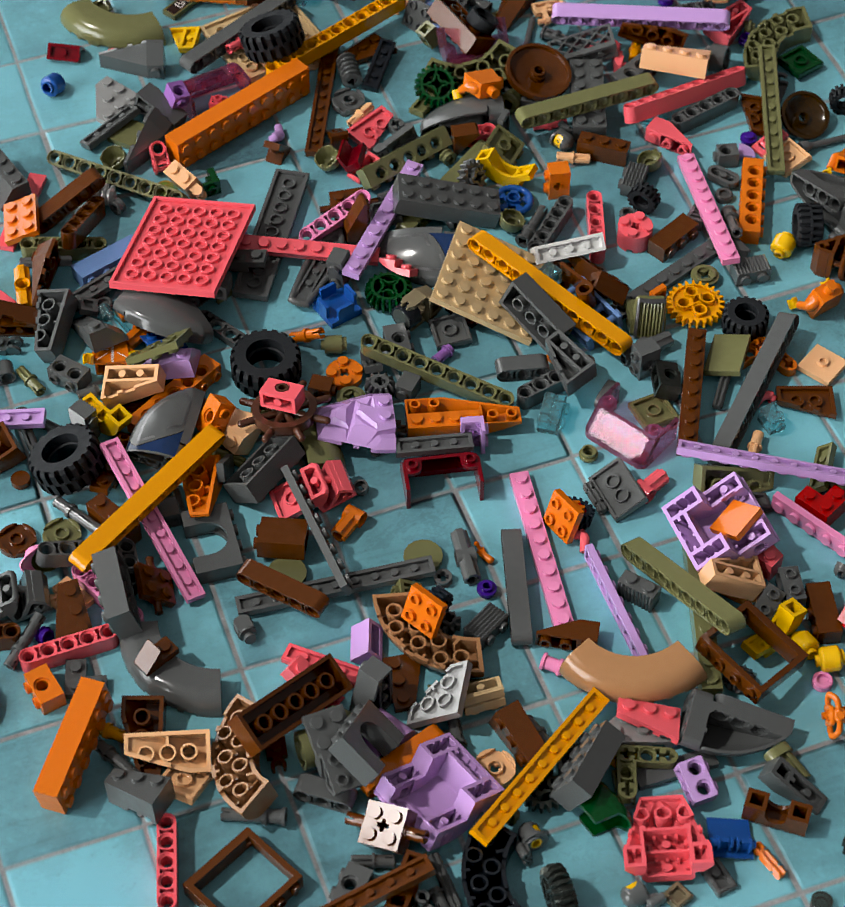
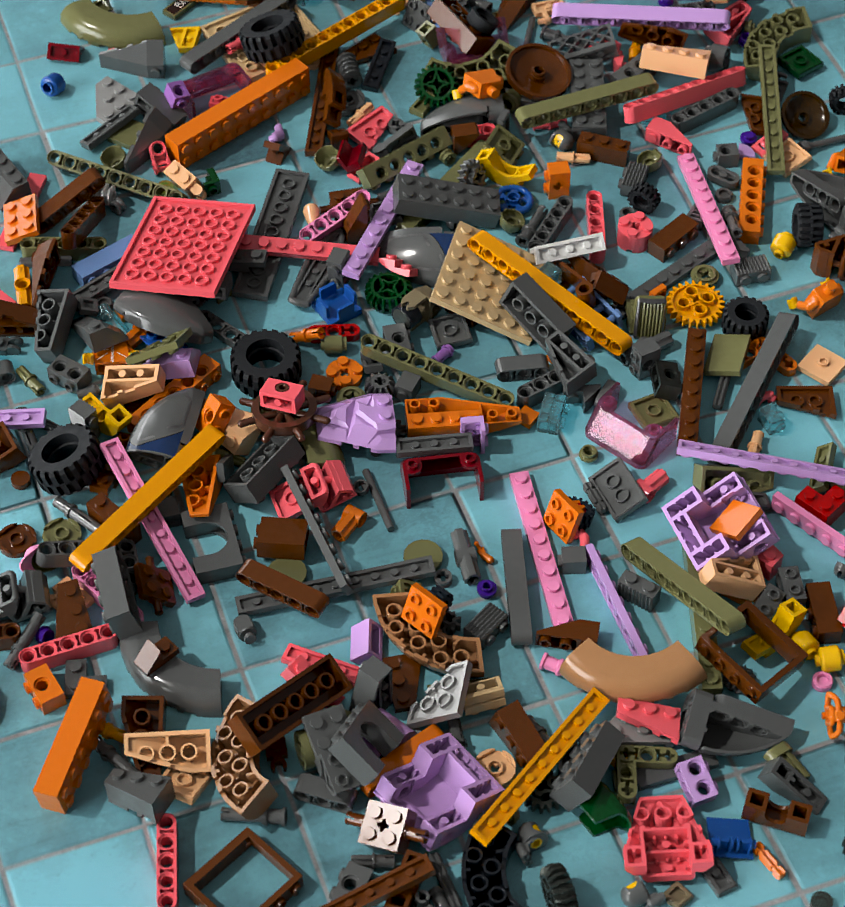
none -> light nougat cone [303,203,320,229]
none -> red beam [309,324,360,344]
none -> reddish brown slope [322,67,346,129]
none -> dark grey bar [362,469,395,532]
none -> orange tile [520,405,540,429]
none -> dark grey brick [557,546,587,575]
none -> dark grey slope [562,384,601,414]

